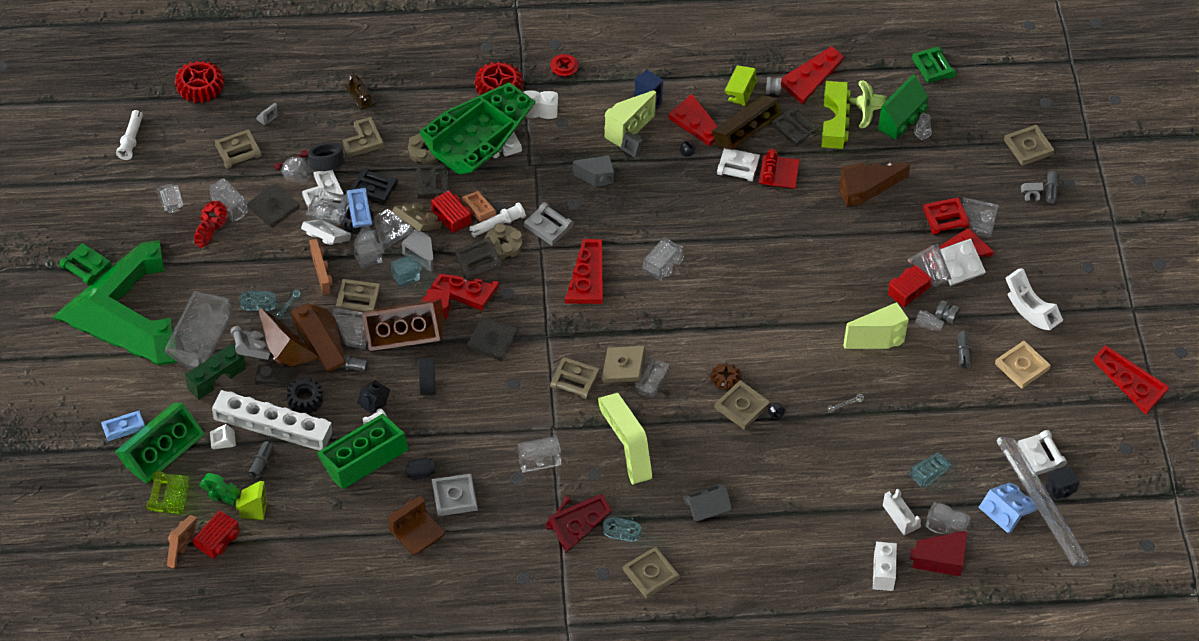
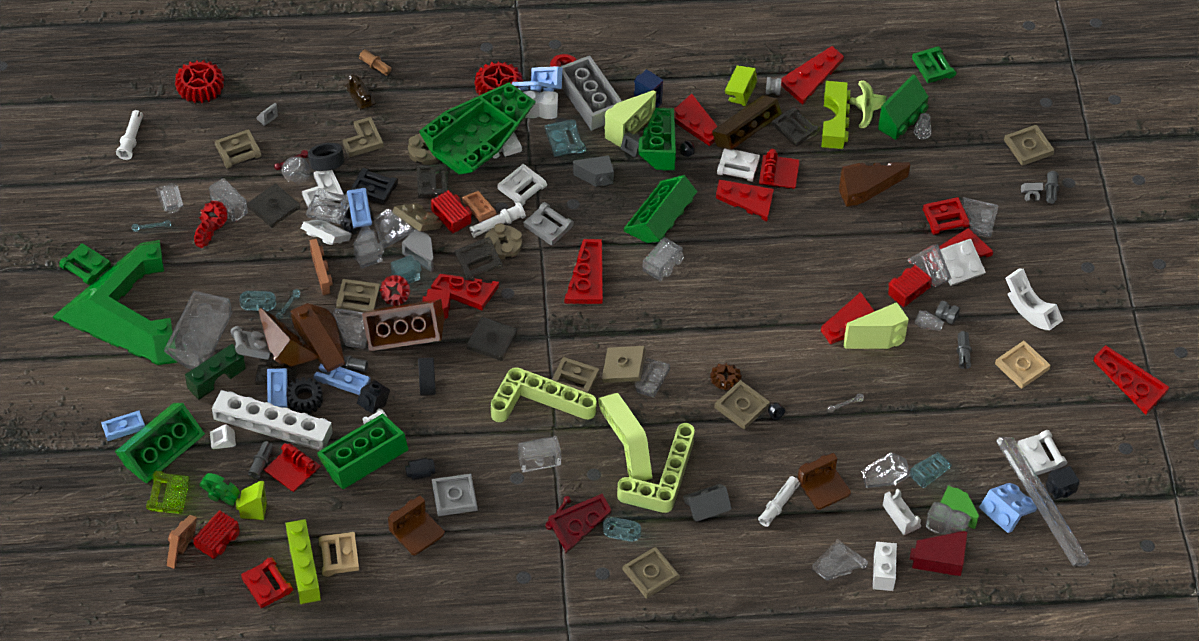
none -> clear light blue hinge [131,220,171,232]
none -> red plate [241,557,293,608]
none -> red hinge [264,443,321,492]
none -> light blue plate [267,368,288,408]
none -> lime brick [285,519,321,604]
none -> light blue hinge [314,364,371,395]
none -> tan plate [318,532,359,577]
none -> medium nougat axle [359,49,392,75]
none -> red gear [379,275,410,306]
none -> yellowish green beam [491,368,597,422]
none -> white plate [498,164,547,206]
none -> light blue bracket [512,67,563,93]
none -> clear light blue plate [545,120,586,157]
none -> light grey brick [561,55,622,131]
none -> yellowish green beam [617,423,695,513]
none -> green slope [623,175,697,243]
none -> green wedge [638,108,676,171]
none -> red wing [716,180,774,222]
none -> white pin [758,476,800,527]
none -> reddish brown bracket [798,452,851,510]
none -> clear wing [812,539,868,581]
none -> red wing [821,292,875,345]
none -> clear slope [861,452,911,488]
none -> bright green slope [937,486,979,529]

